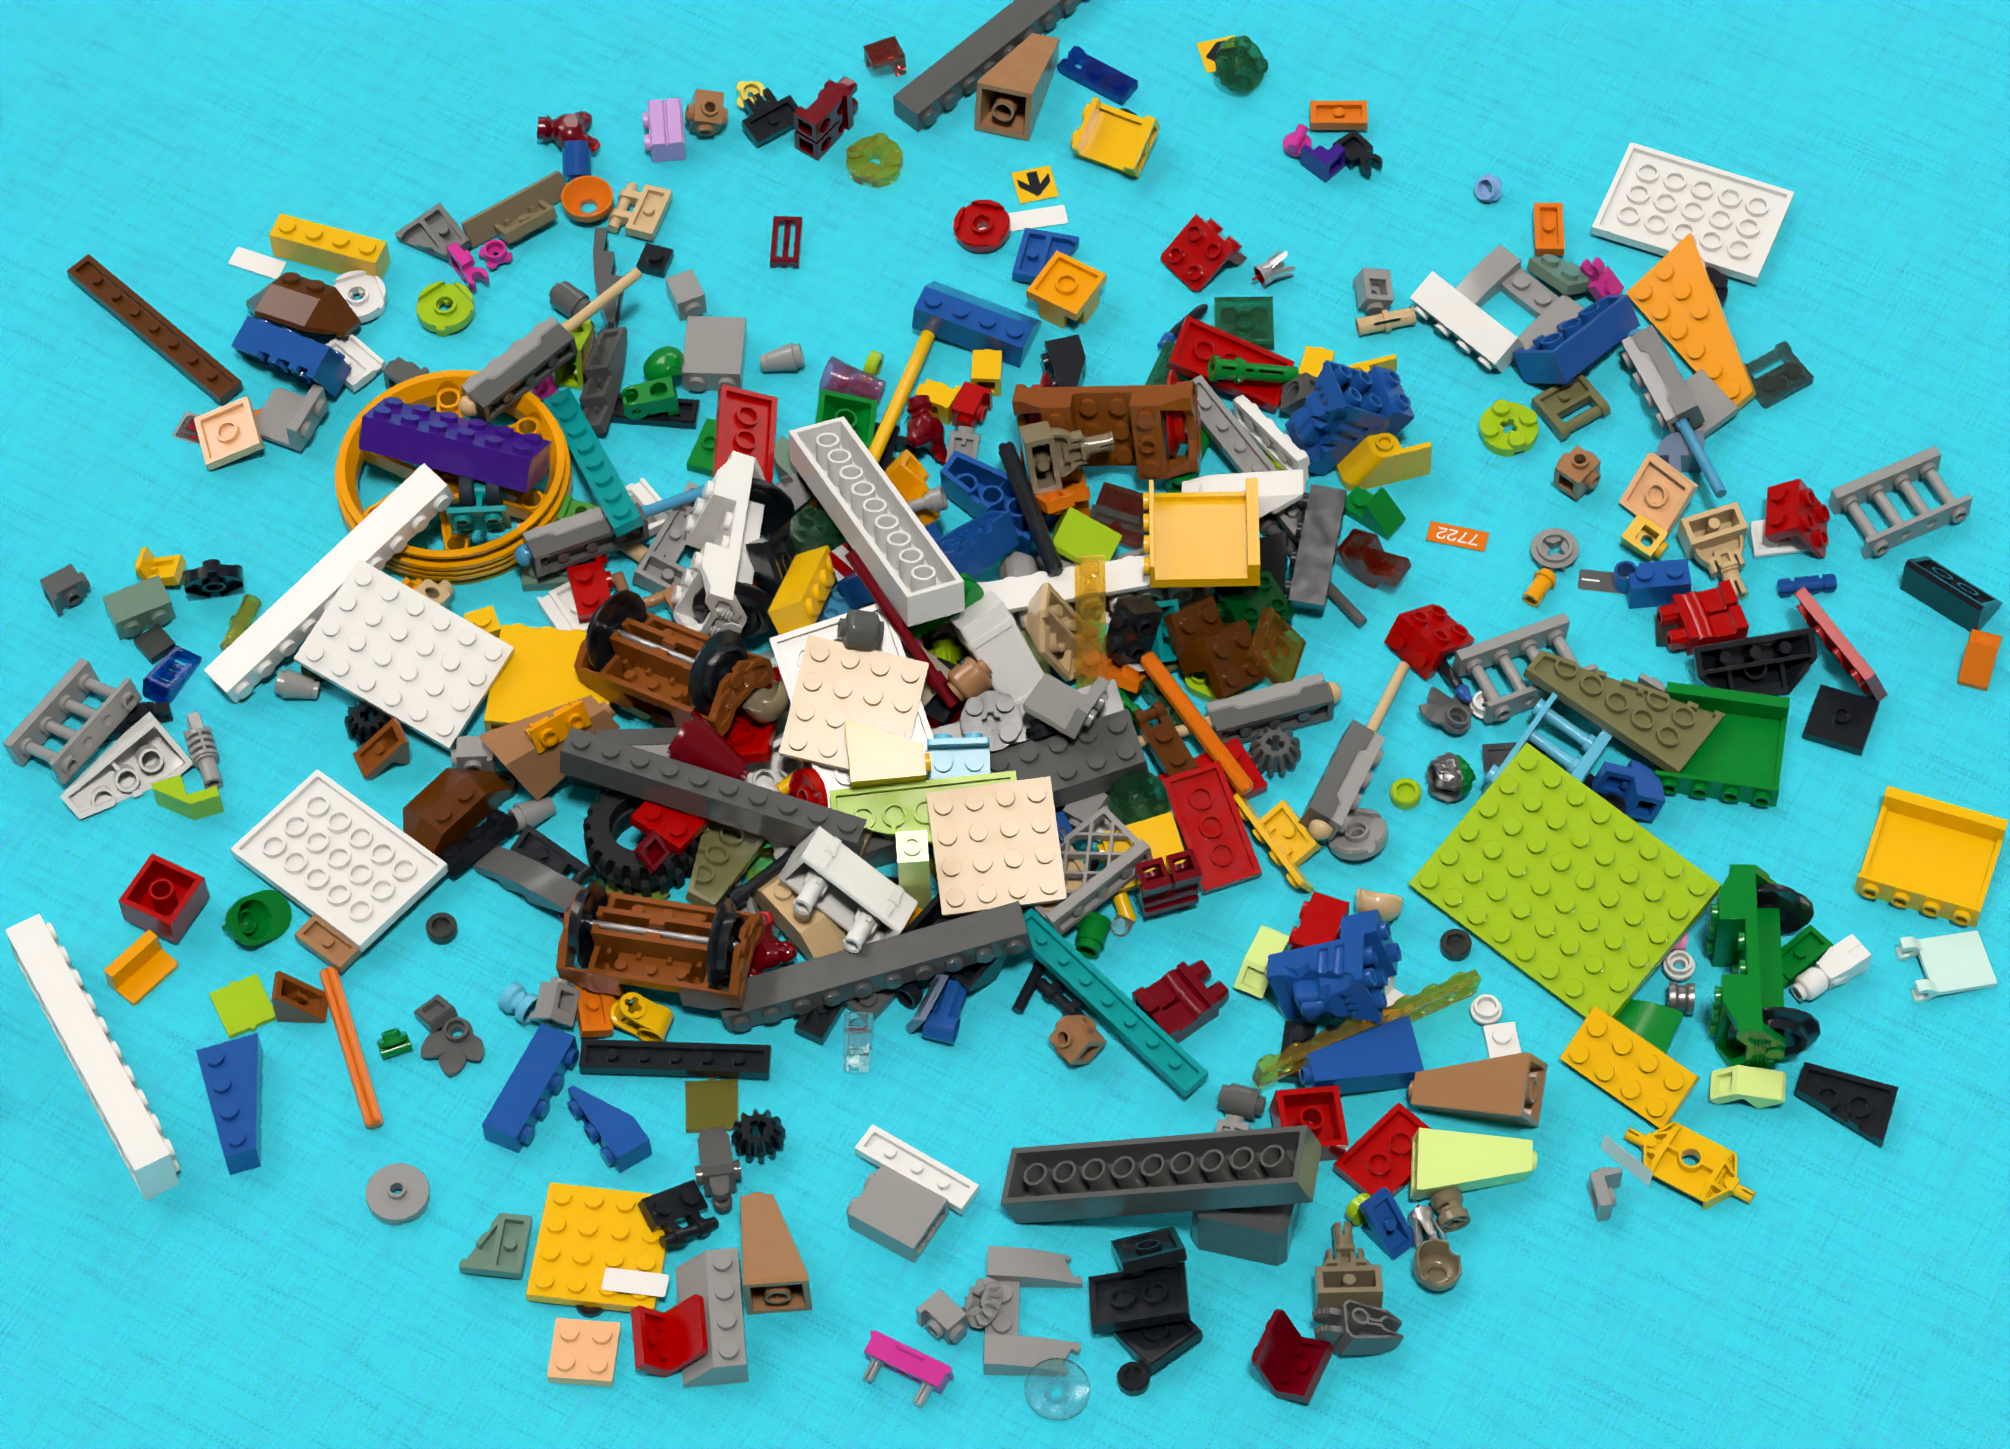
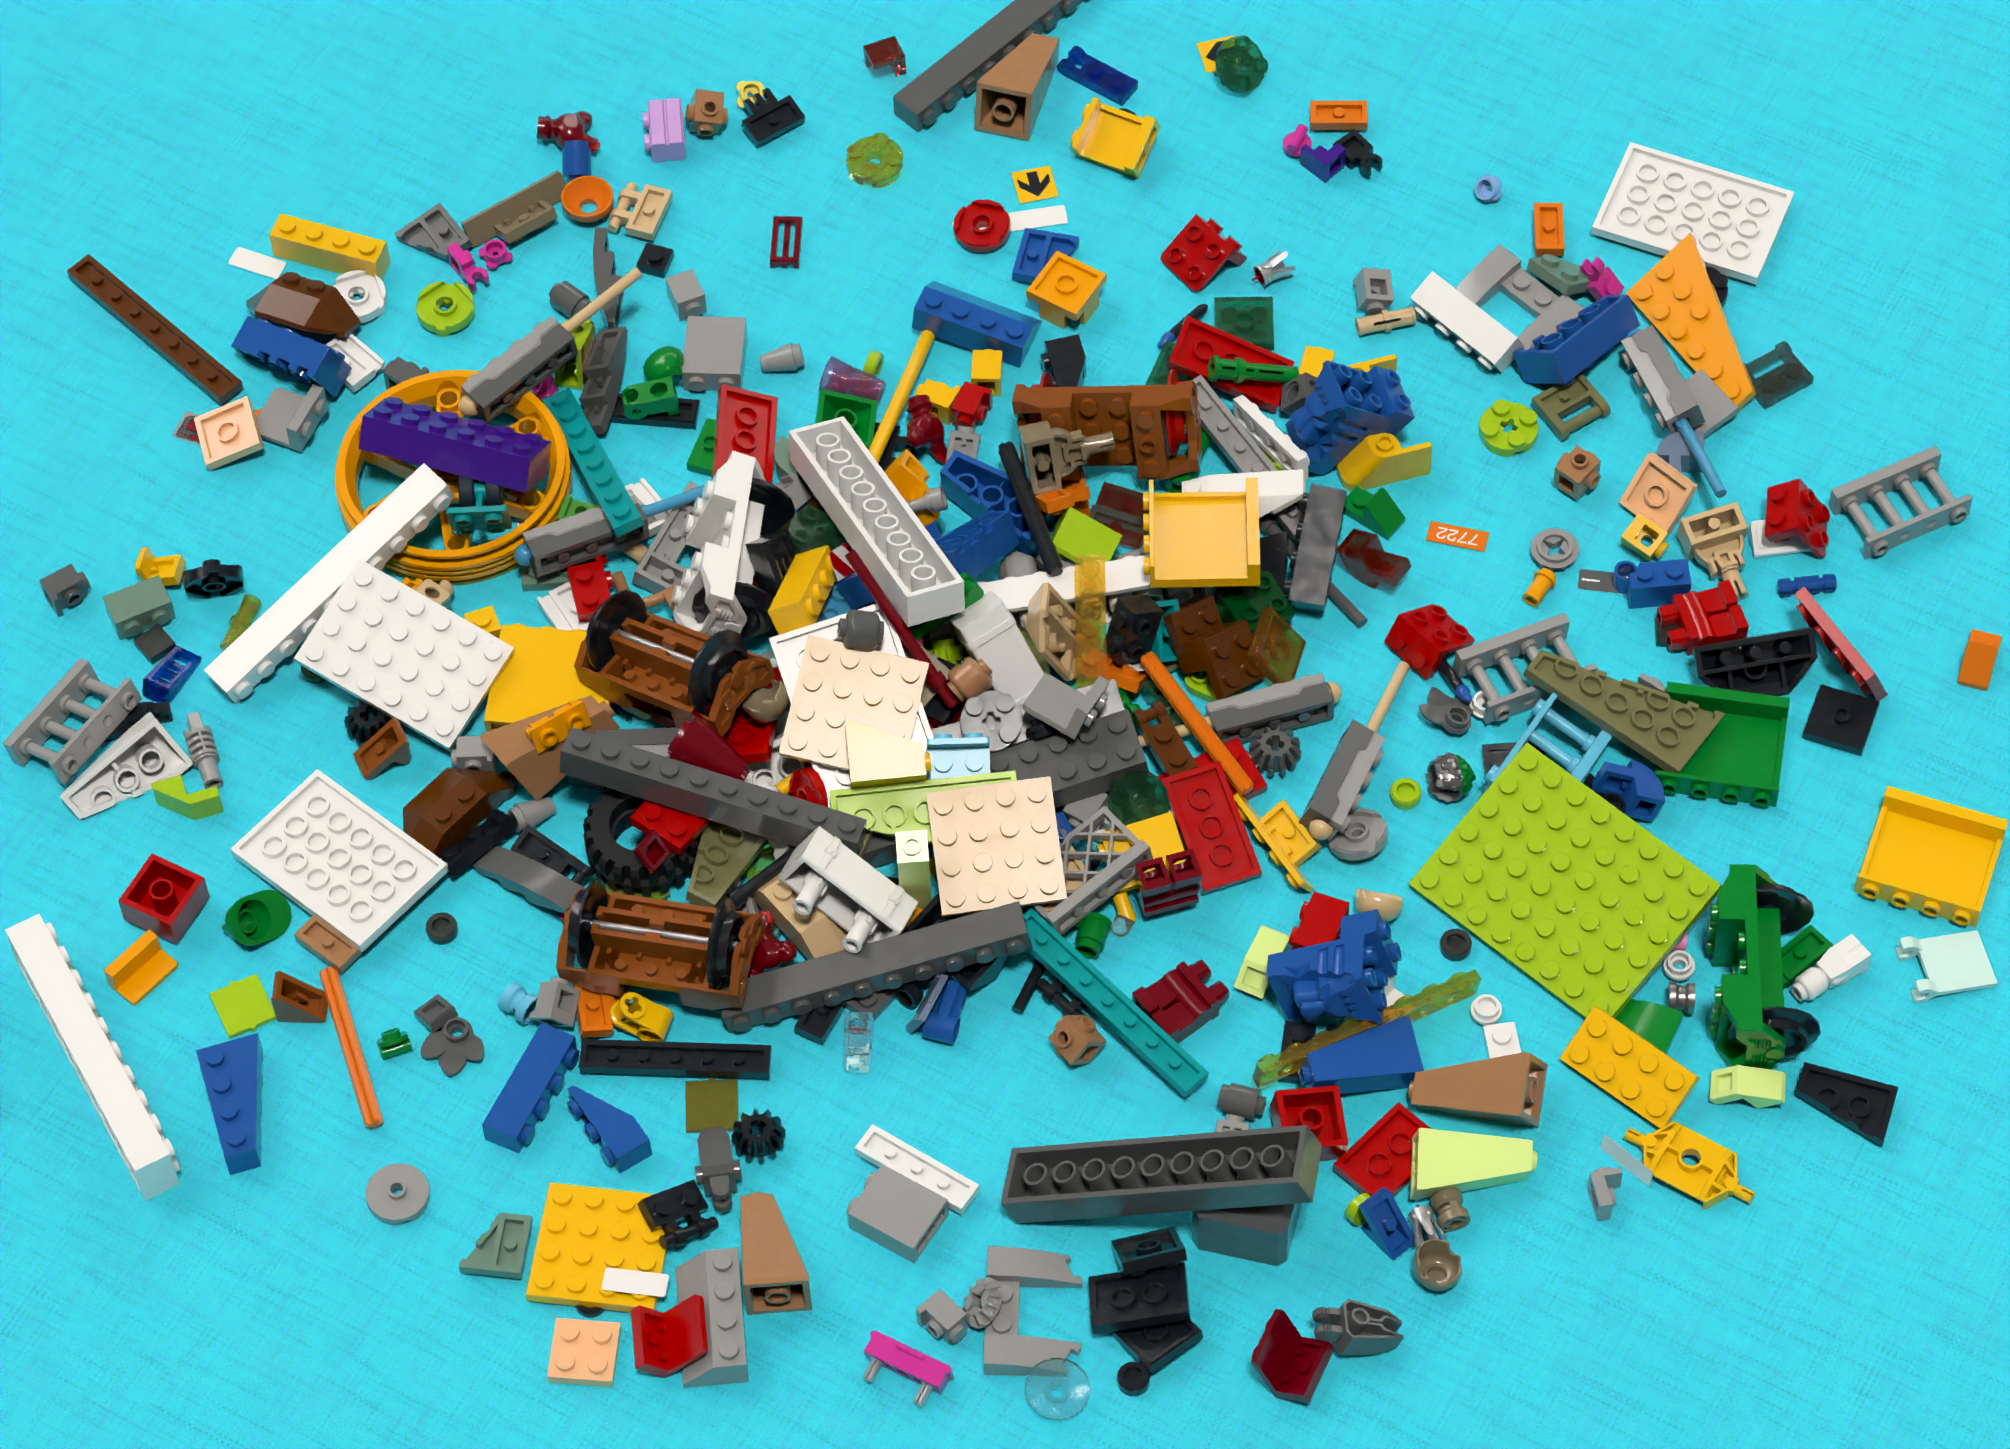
light grey cone [274,669,321,699] -> none
dark red hips [793,76,858,161] -> none
dark tan brick [1314,1221,1383,1309] -> none
black slope [1900,556,2003,633] -> none

